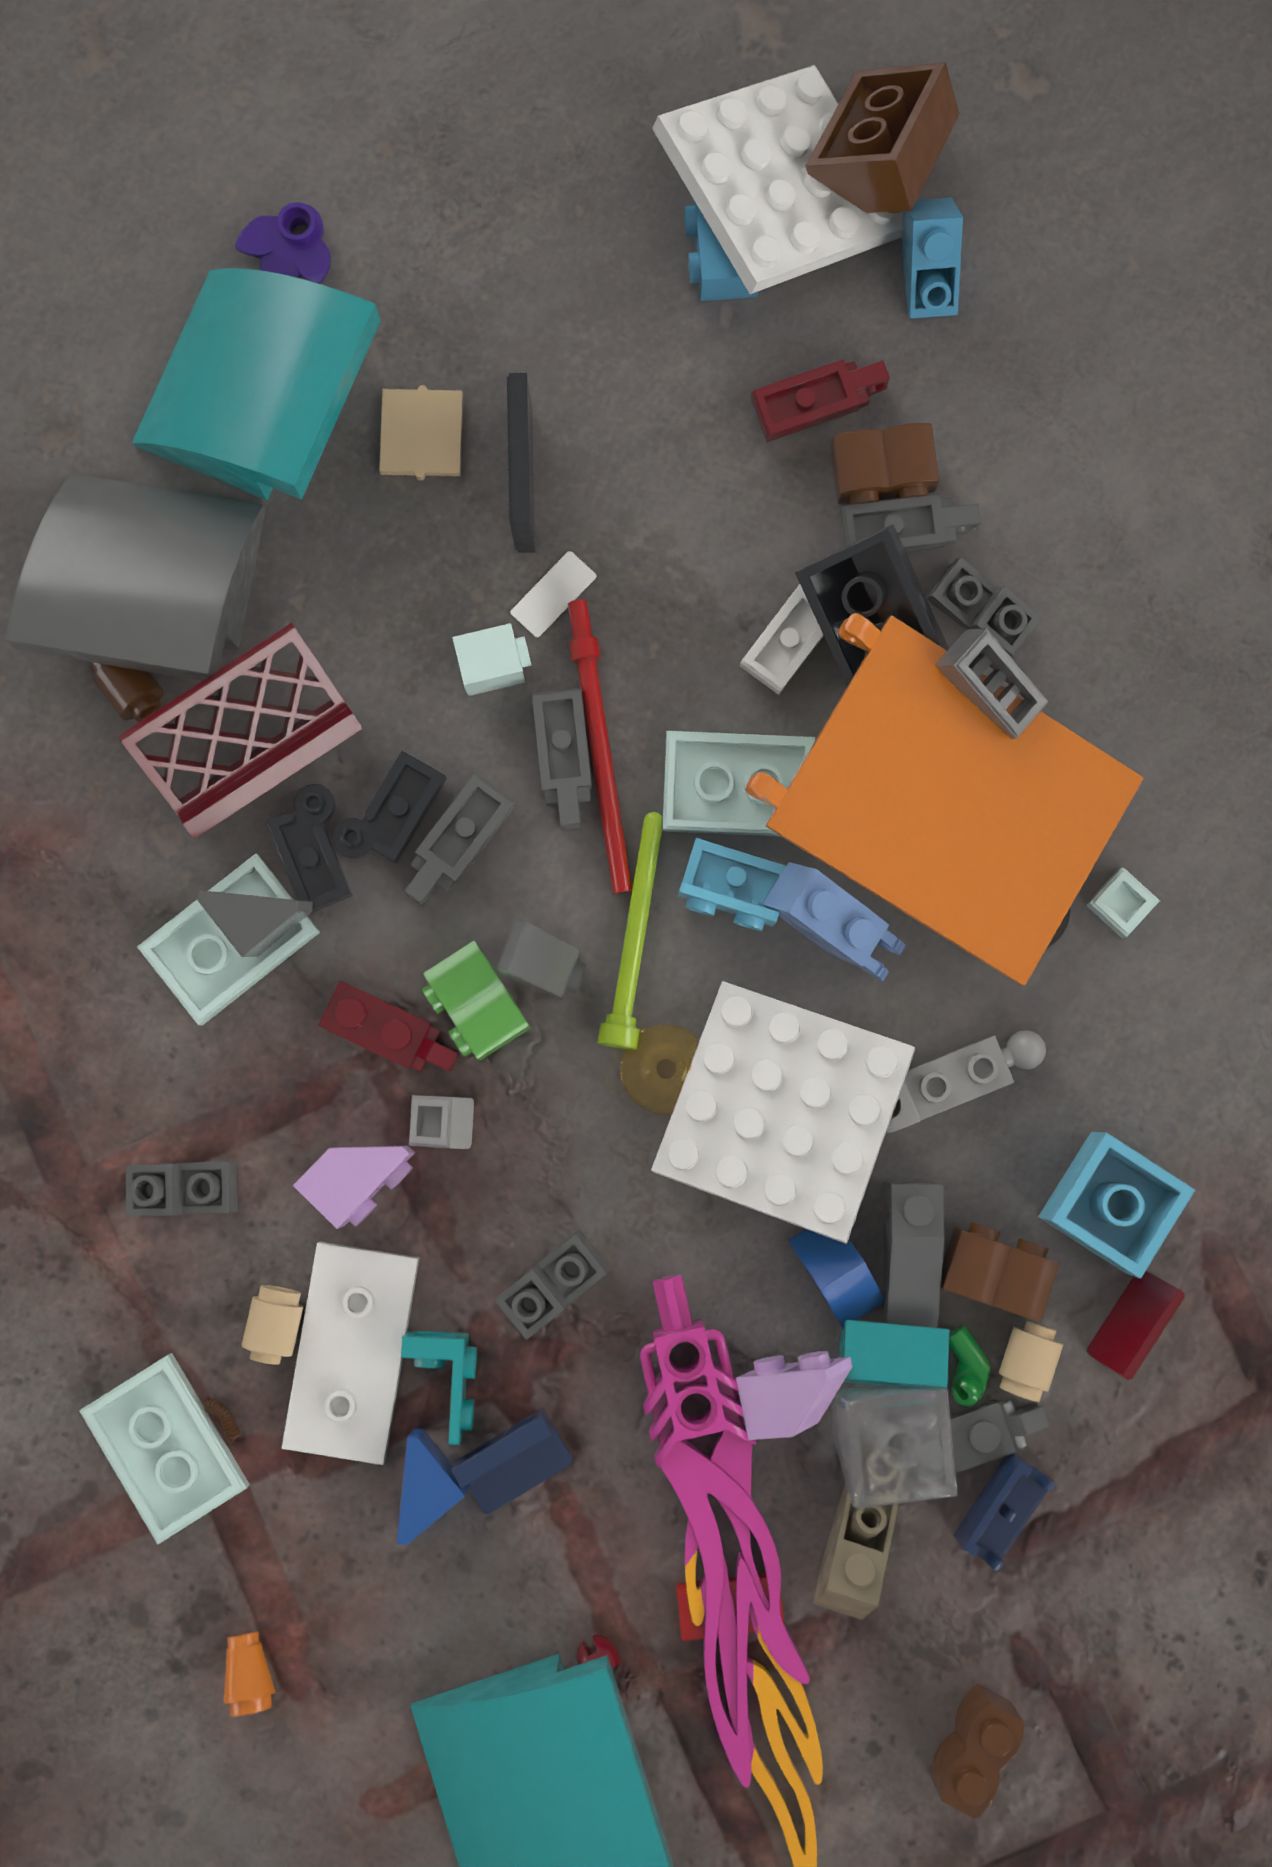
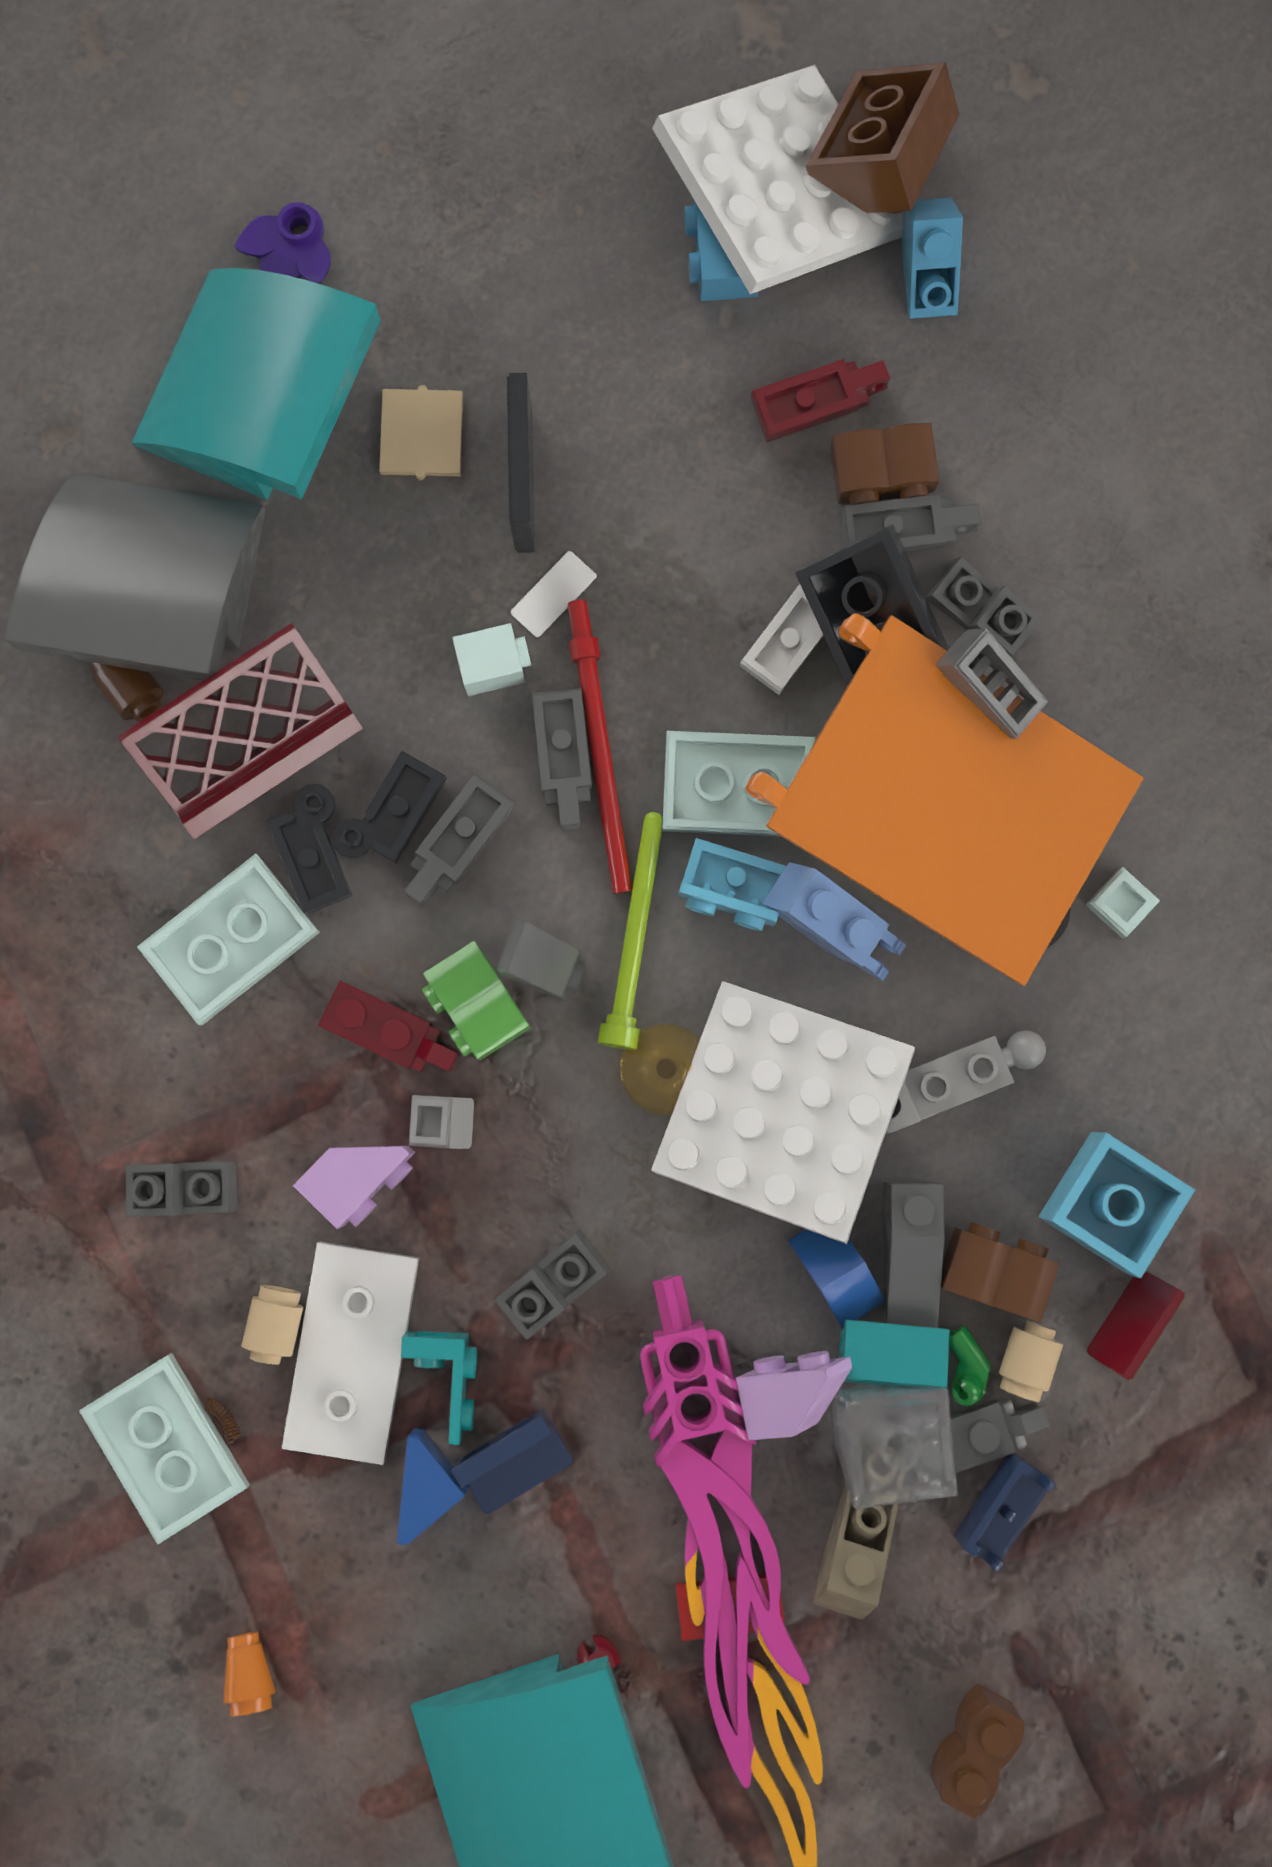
dark grey slope [197,891,313,957] -> none

